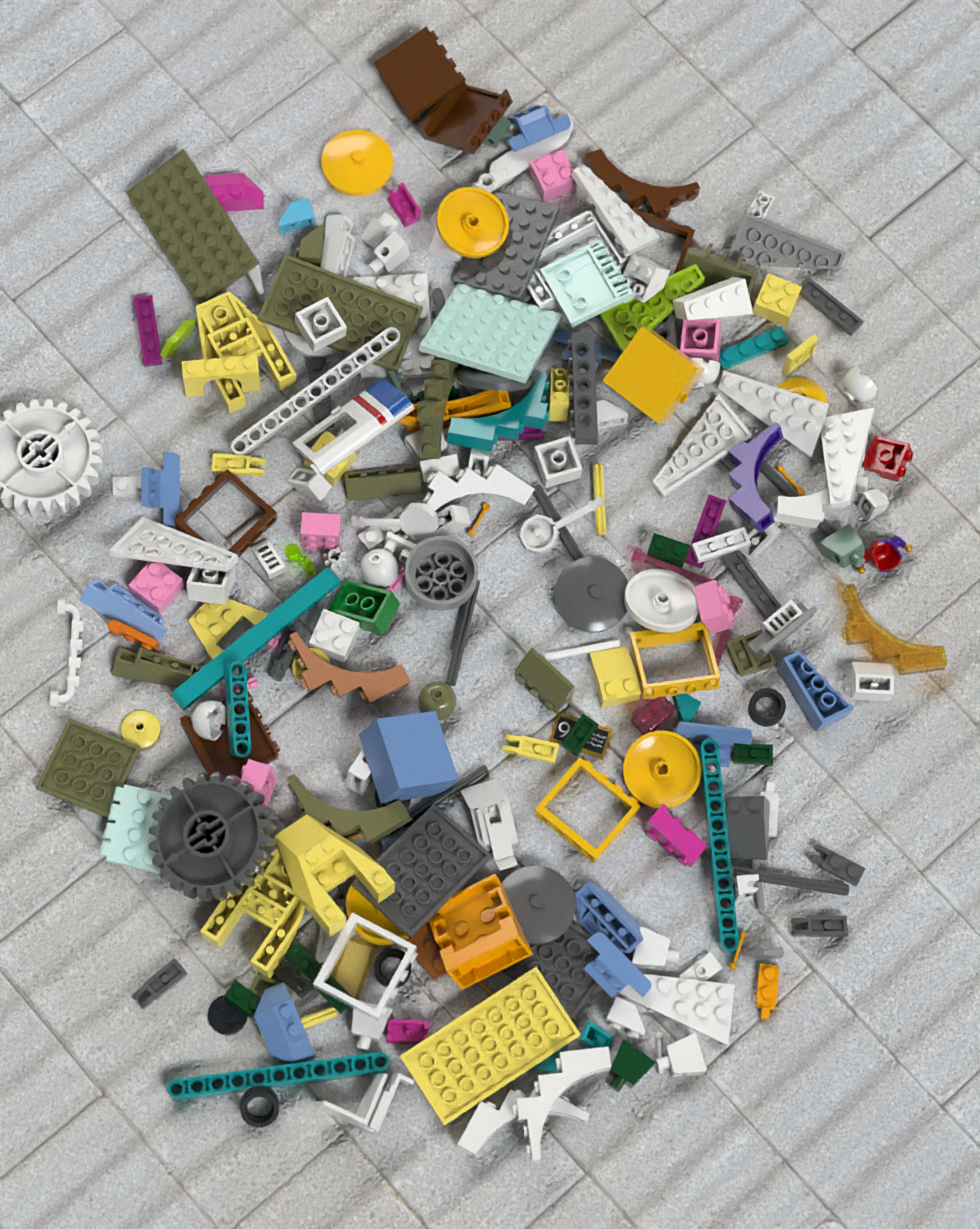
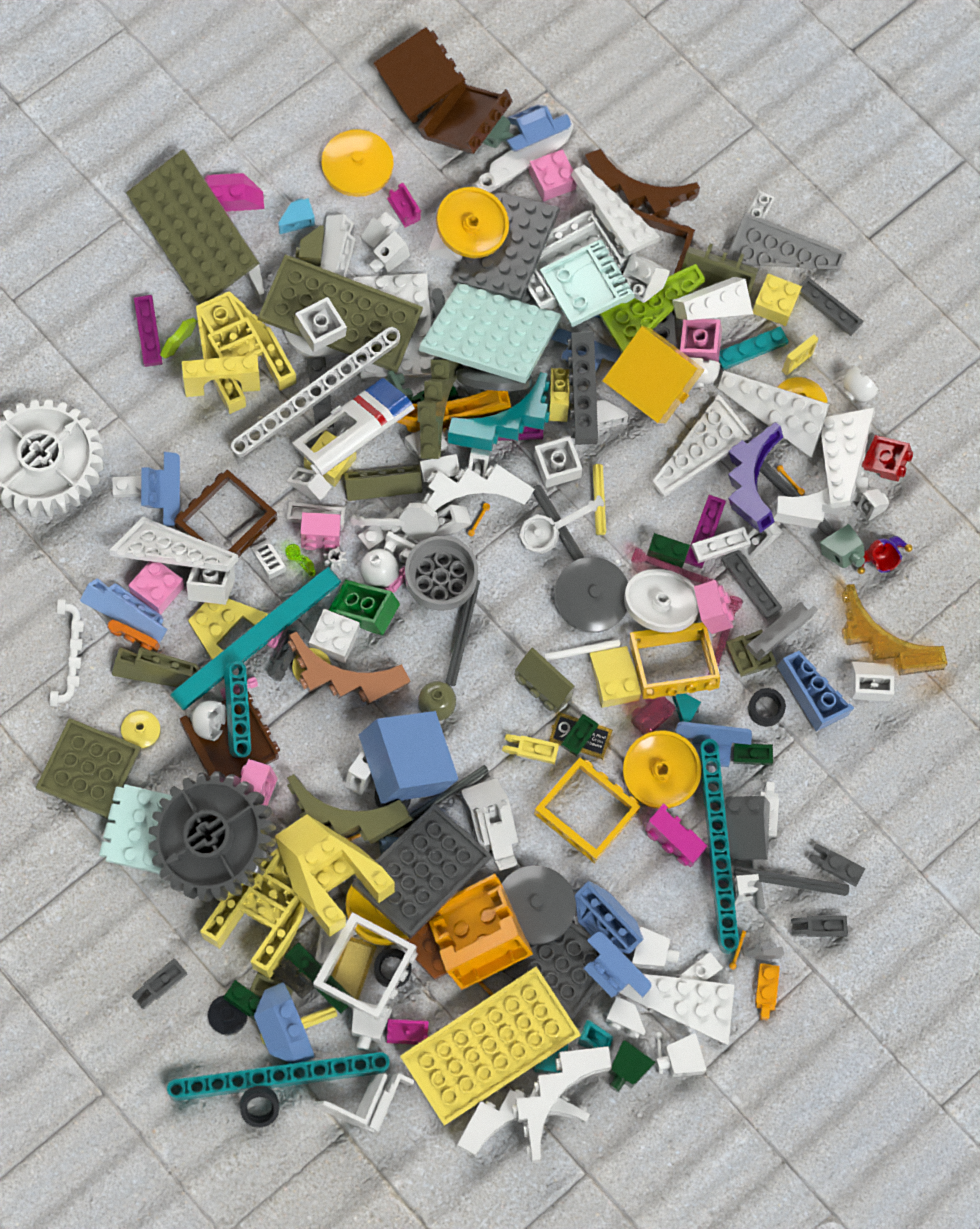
light yellow hinge [211,453,266,477] -> none
white slope [762,599,804,637] -> none
none -> white tile [287,502,346,528]

